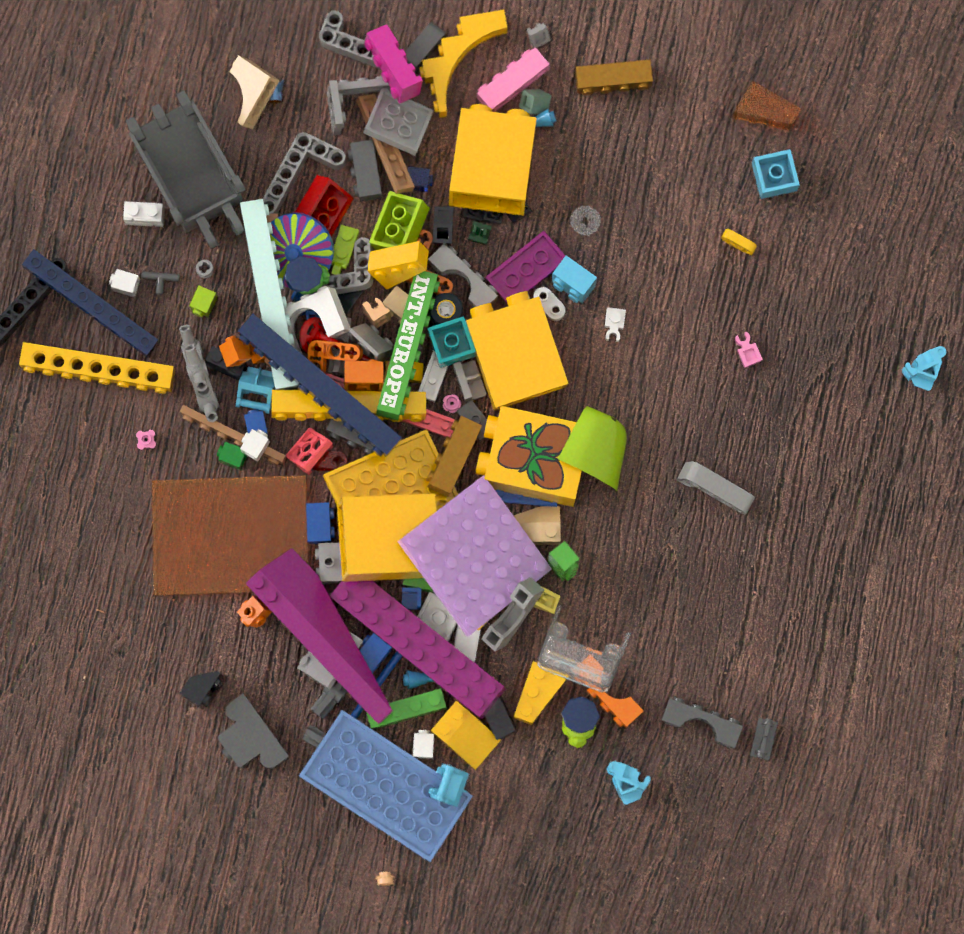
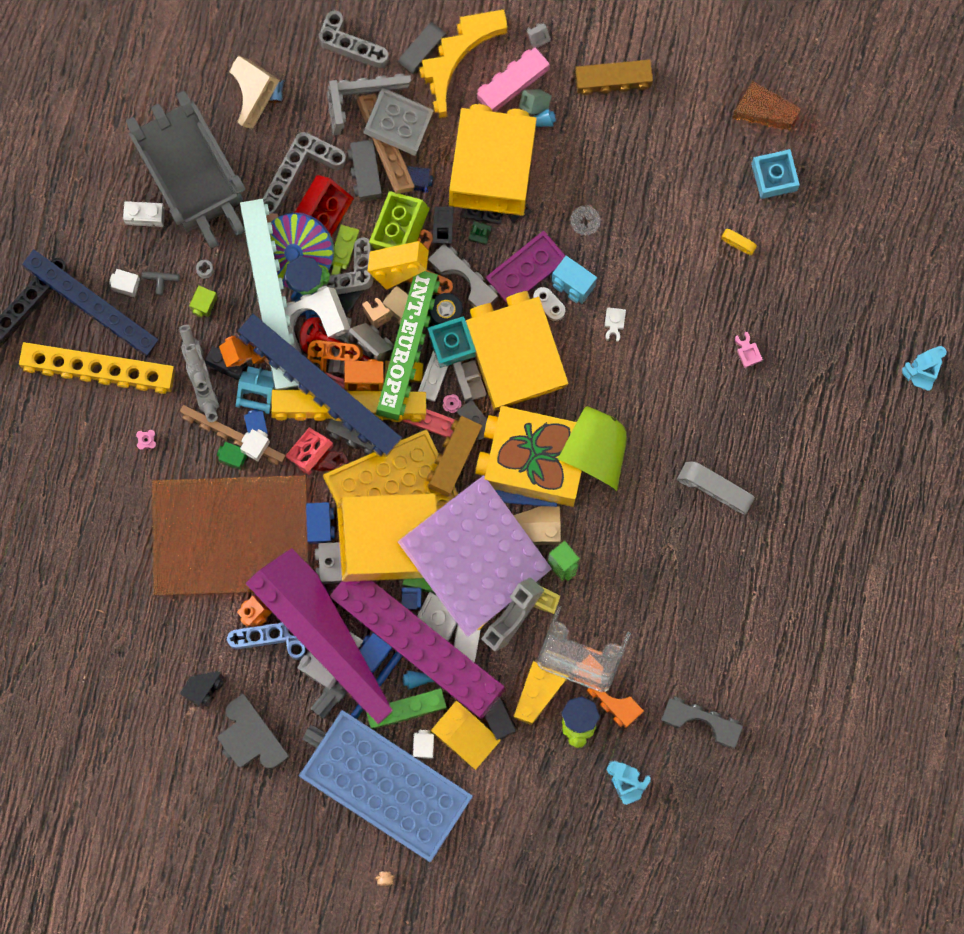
dark pink wedge [364,24,423,104] -> none
medium azure piece [429,764,469,807] -> none
dark grey hinge [750,718,778,760] -> none
none -> light blue beam [227,623,306,660]

